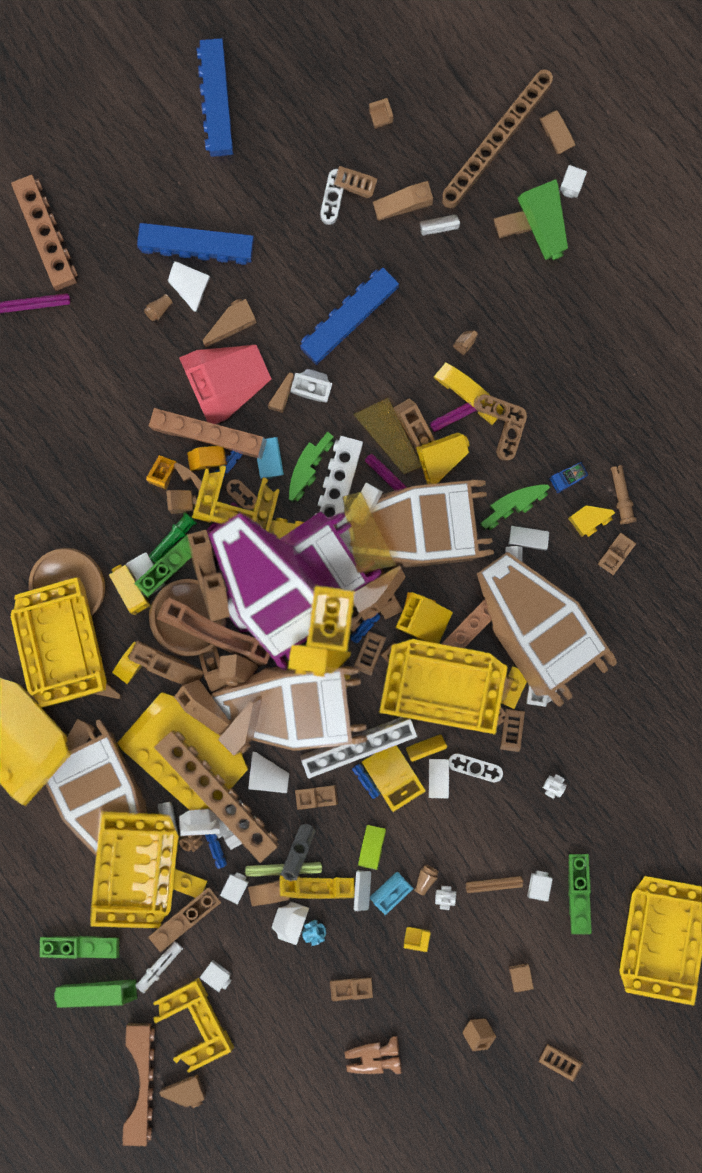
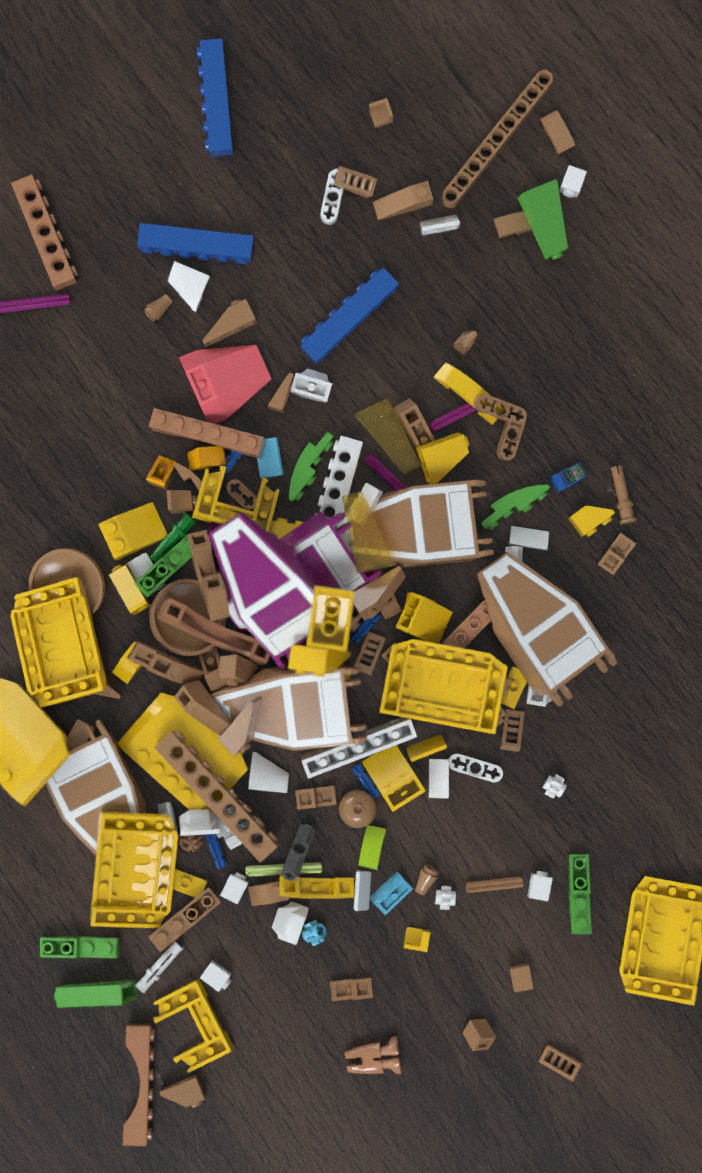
none -> yellow slope [98,502,168,561]
none -> medium nougat cylinder [338,790,377,828]

